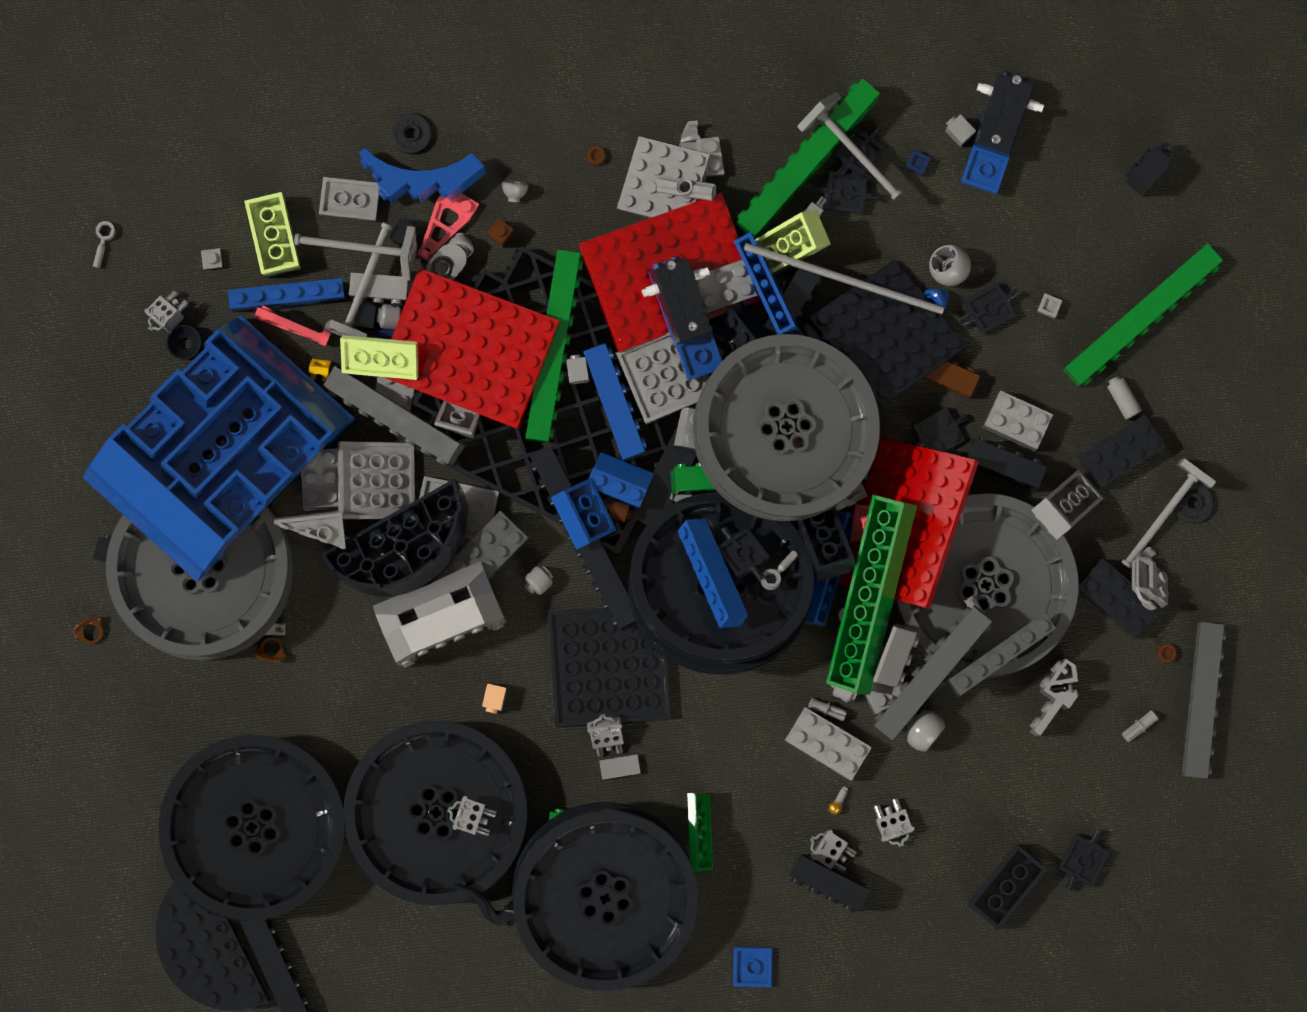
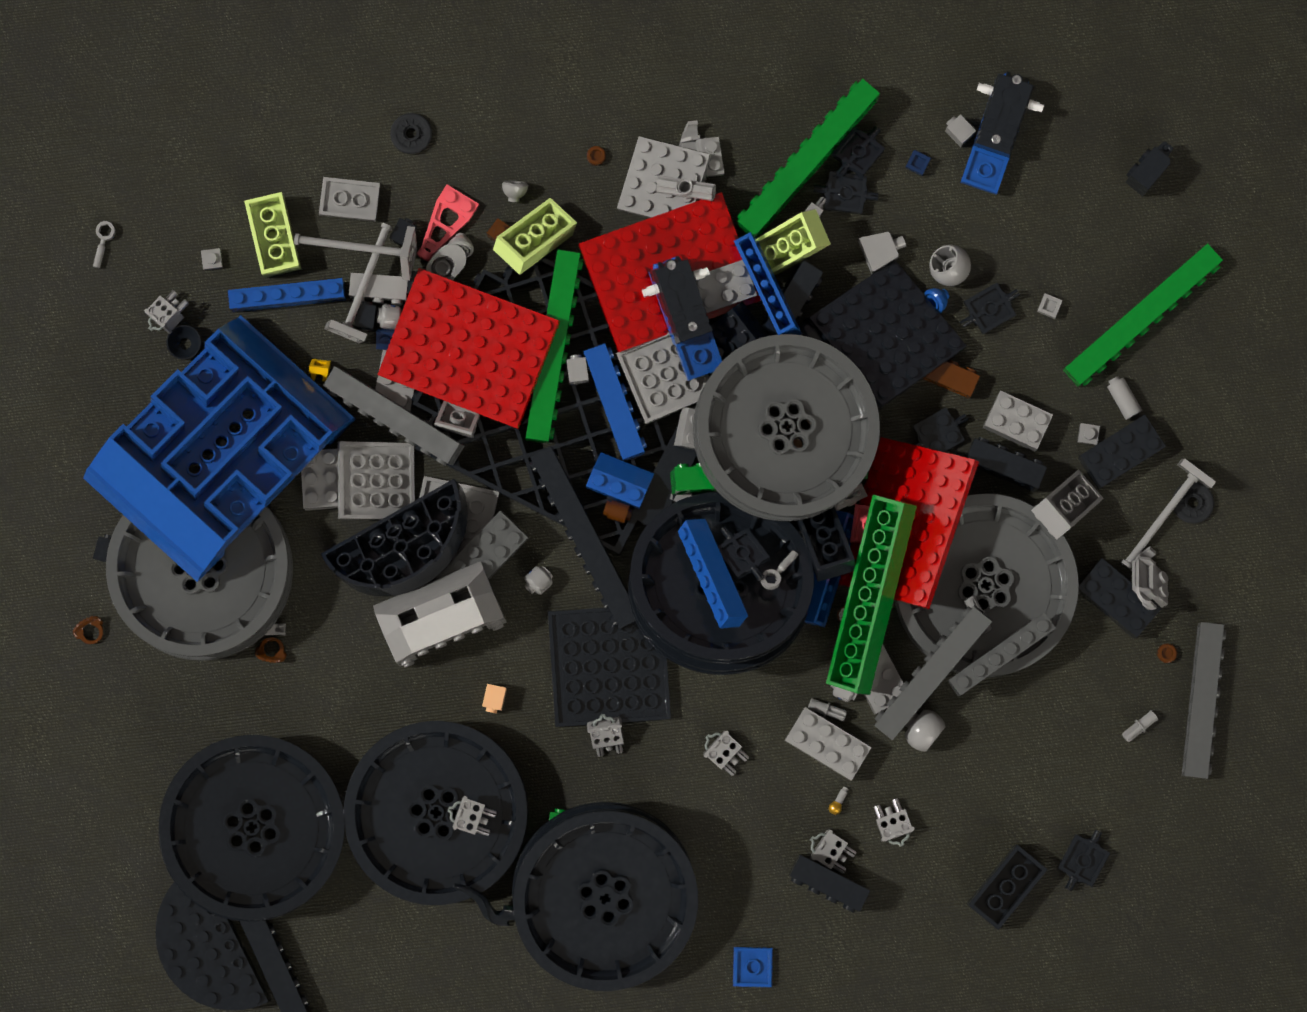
coral plate [254,306,331,346] -> none
light grey wing [274,511,346,549] -> none
yellowish green plate [340,335,418,380] -> none
blue arch [359,148,486,204] -> none
blue slope [551,478,616,550] -> none
light grey tile [599,755,641,780] -> none
green tile [688,793,713,872] -> none
light grey piece [744,243,944,314] -> none
light grey tile [797,92,902,200] -> none
light grey slope [873,623,920,687] -> none
light grey piece [1030,659,1079,736] -> none
none -> yellowish green brick [493,198,577,275]
none -> light grey piece [703,730,749,776]
none -> light grey torso [858,232,906,275]
none -> light grey plate [1077,423,1100,445]

